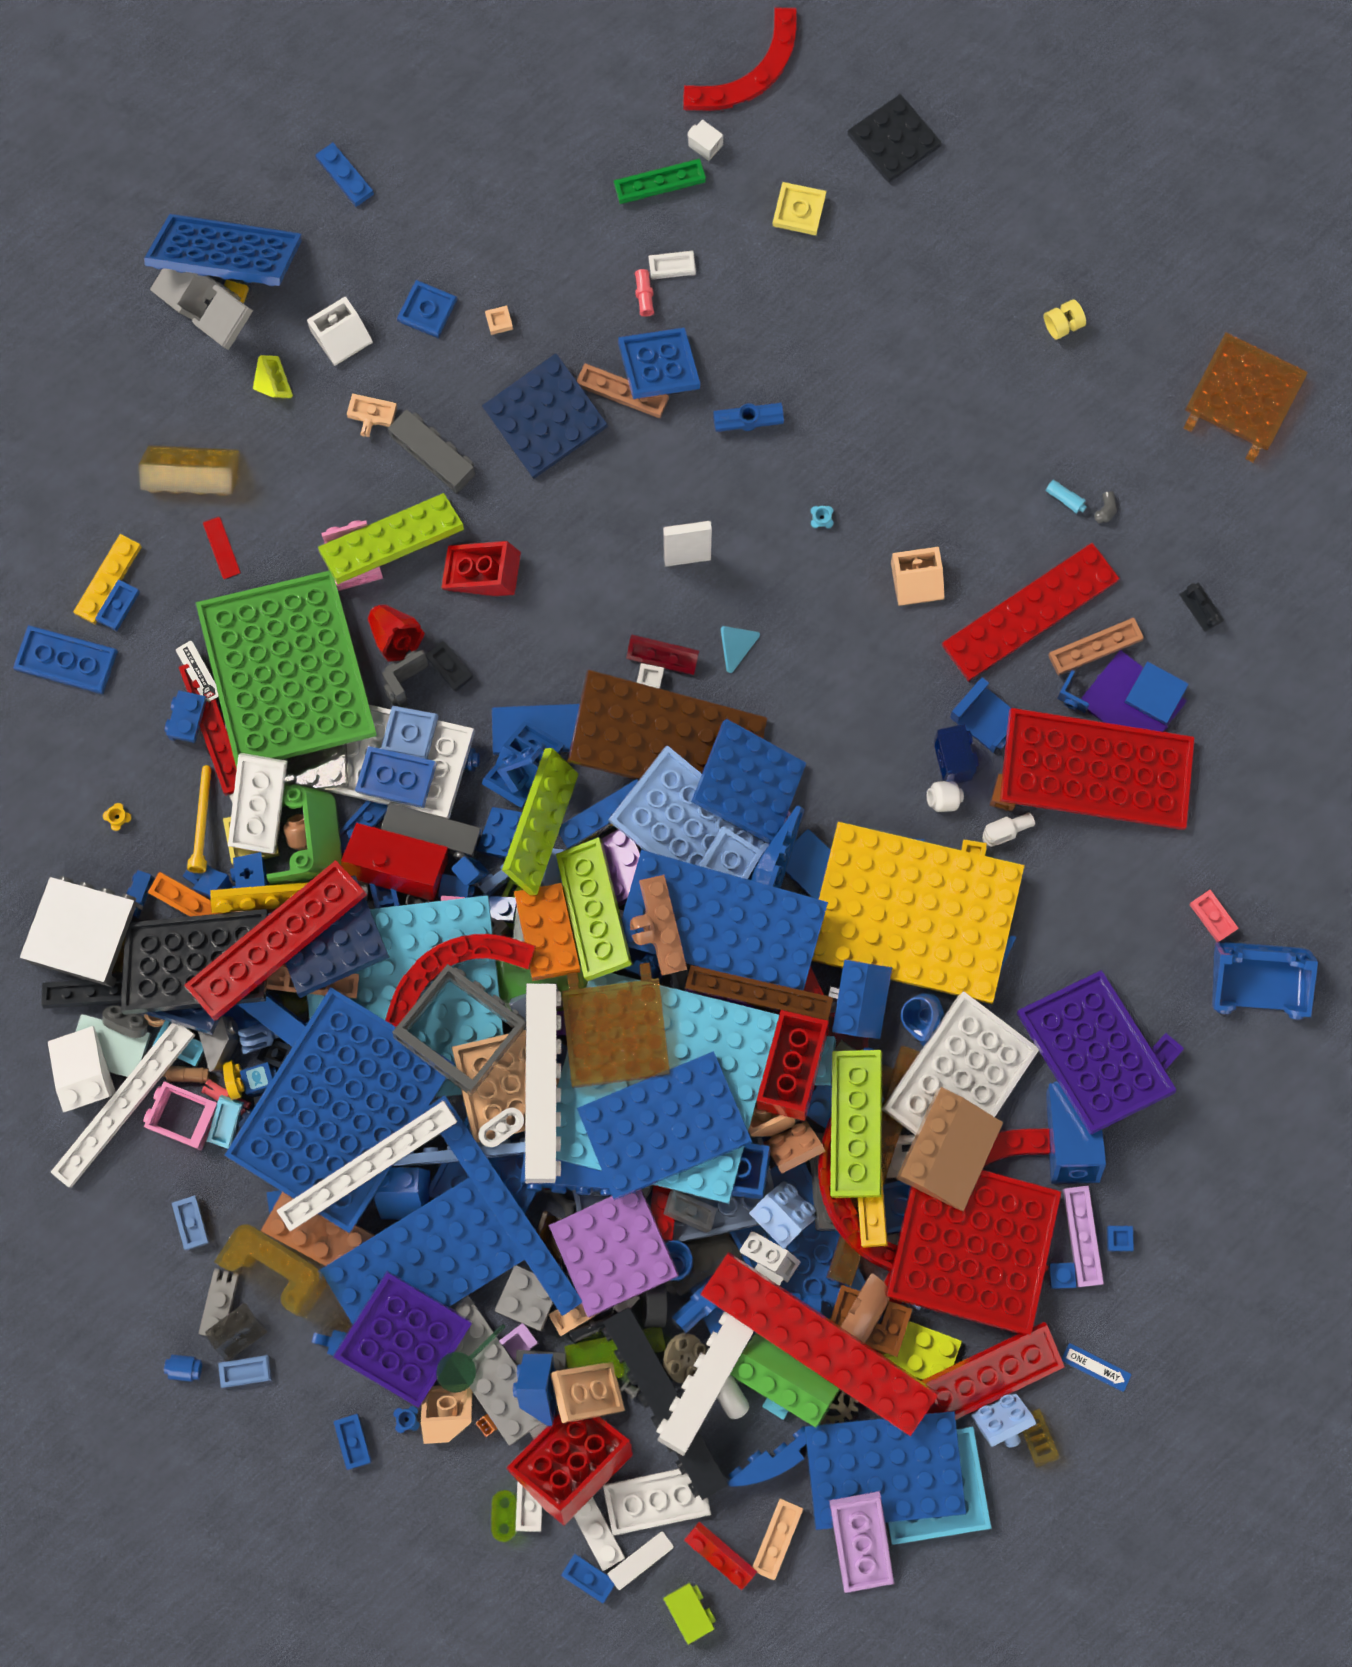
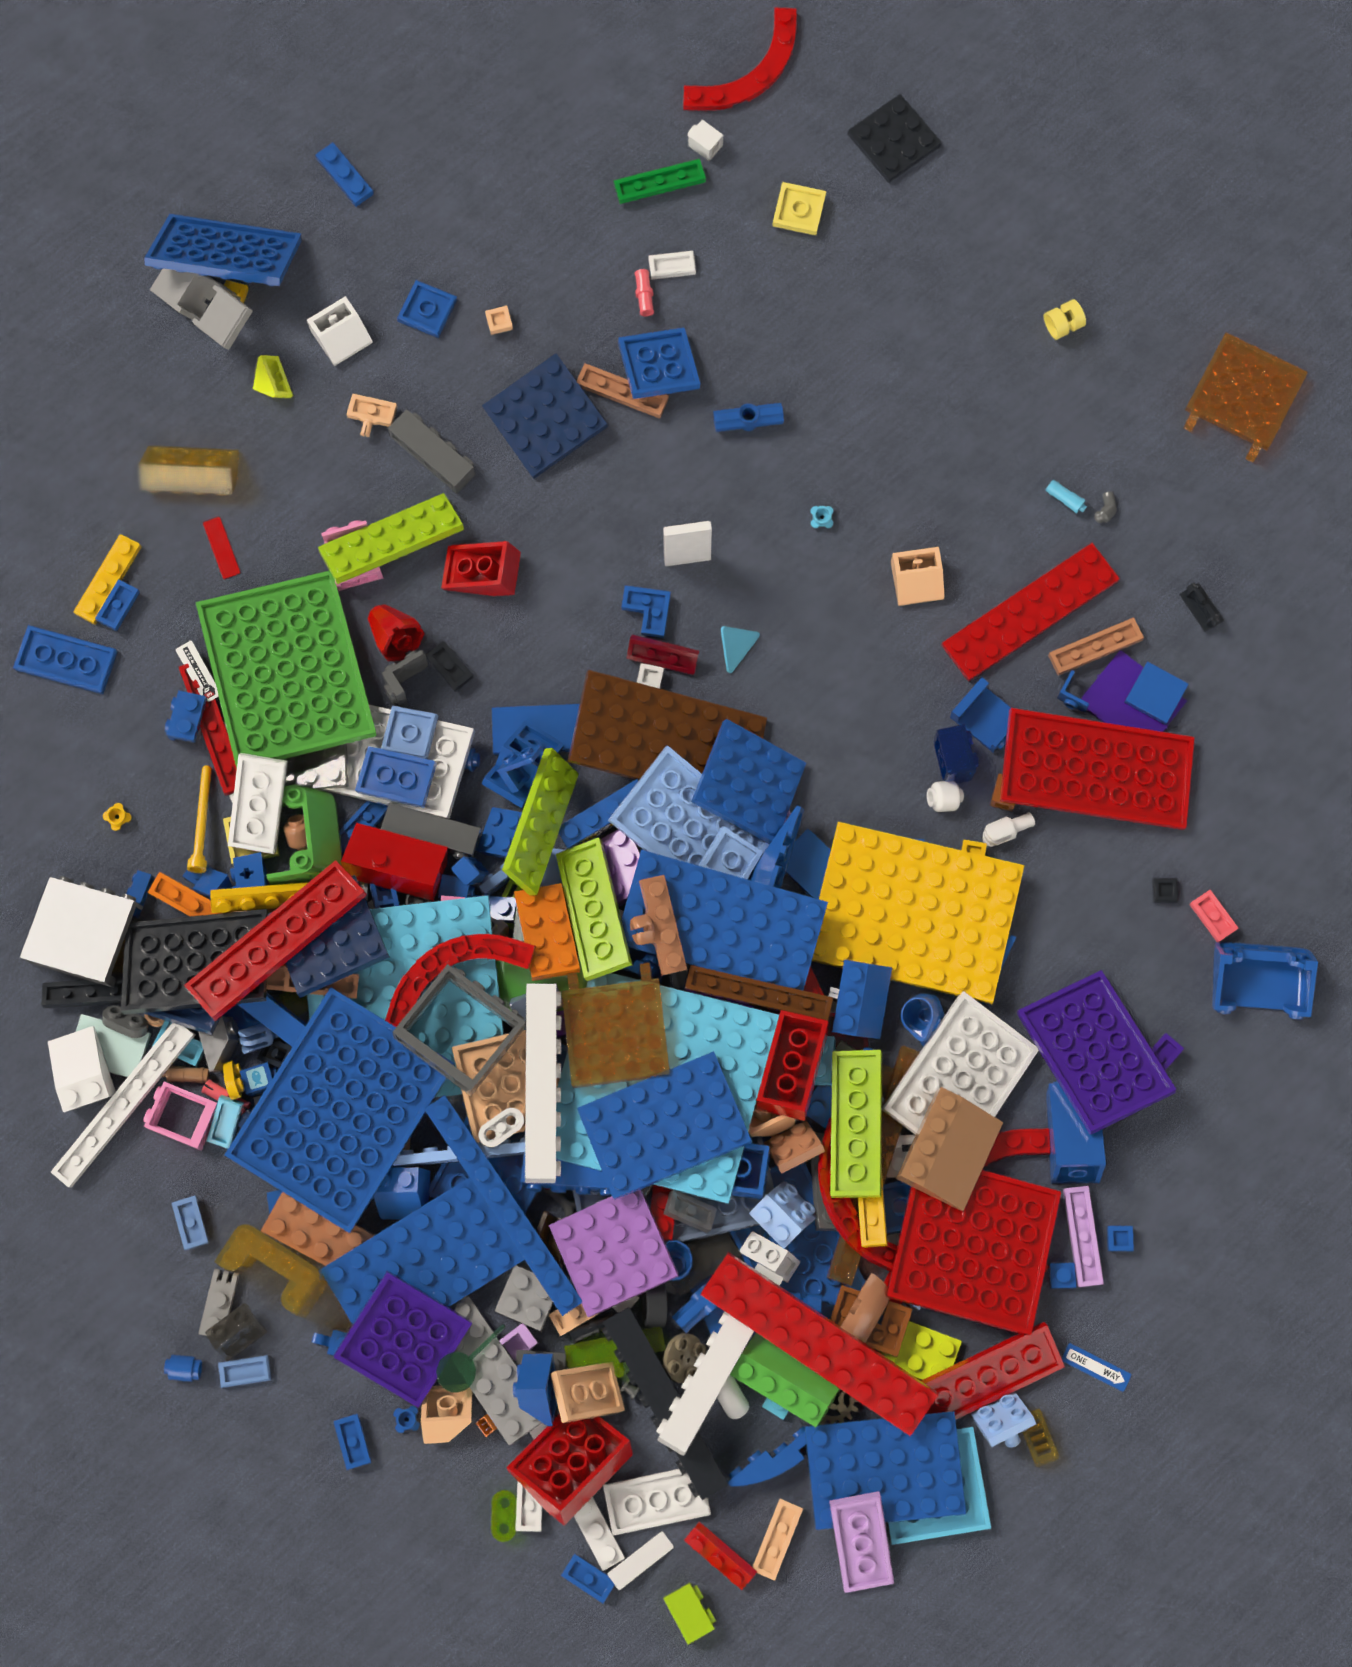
white plate [277,1101,458,1231] -> none
none -> blue plate [621,585,671,638]
none -> black tile [1152,878,1178,903]

